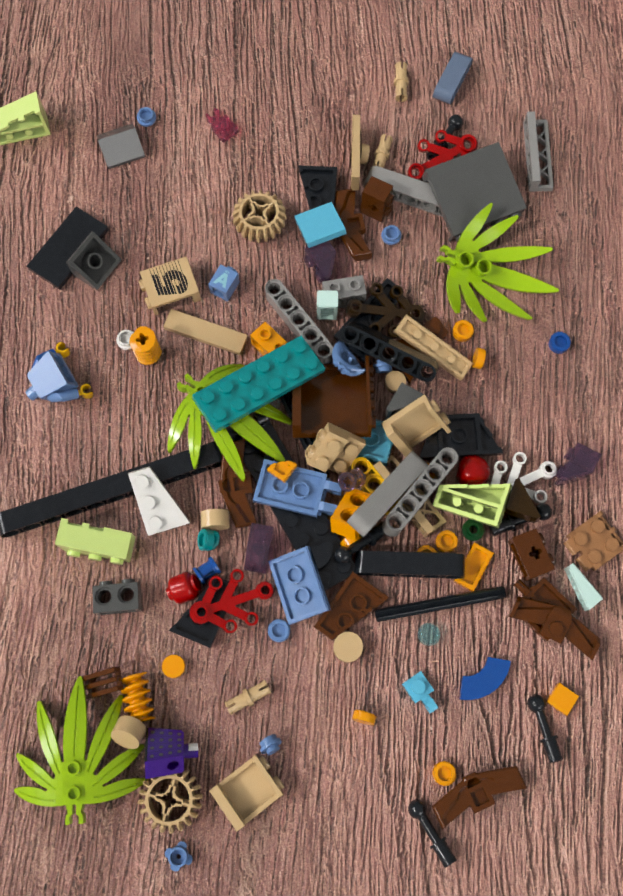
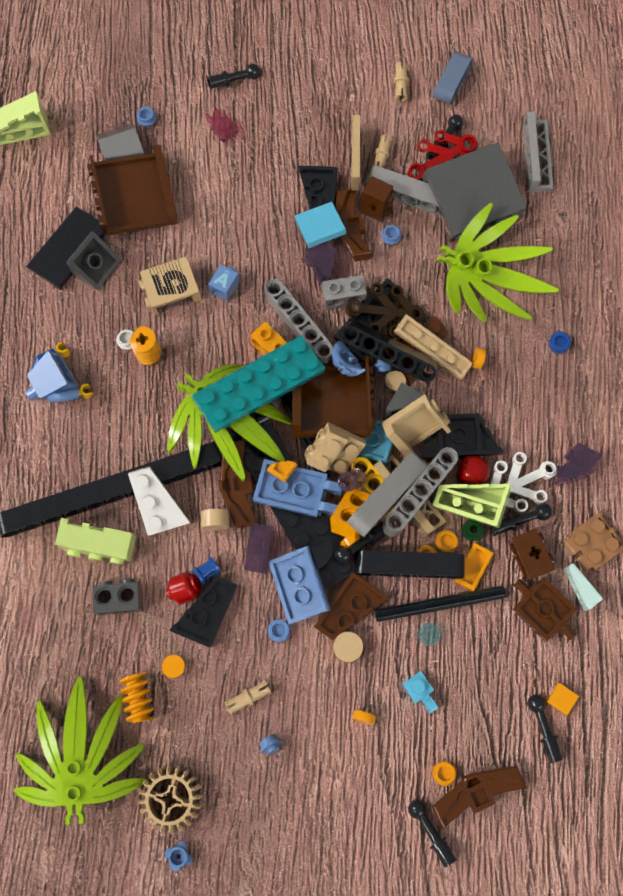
reddish brown tile [83,666,124,699] -> none
tan piece [111,715,146,749] -> none
dark purple torso [145,728,198,779] -> none
tan tile [163,309,248,356] -> none
red plant [189,569,274,634] -> none
teal tile [197,529,220,551] -> none
tan panel [209,754,285,831] -> none
tan gear [232,189,286,243] -> none
light aqua slope [317,290,338,320] -> none
tan tile [360,144,370,165] -> none
light orange tile [452,320,474,342] -> none
blue tile [459,657,511,700] -> none
dark brown slope [504,478,541,523] -> none
reddish brown plate [508,596,601,660] -> none
none -> reddish brown panel [87,145,177,236]
none -> black pin [207,64,261,89]

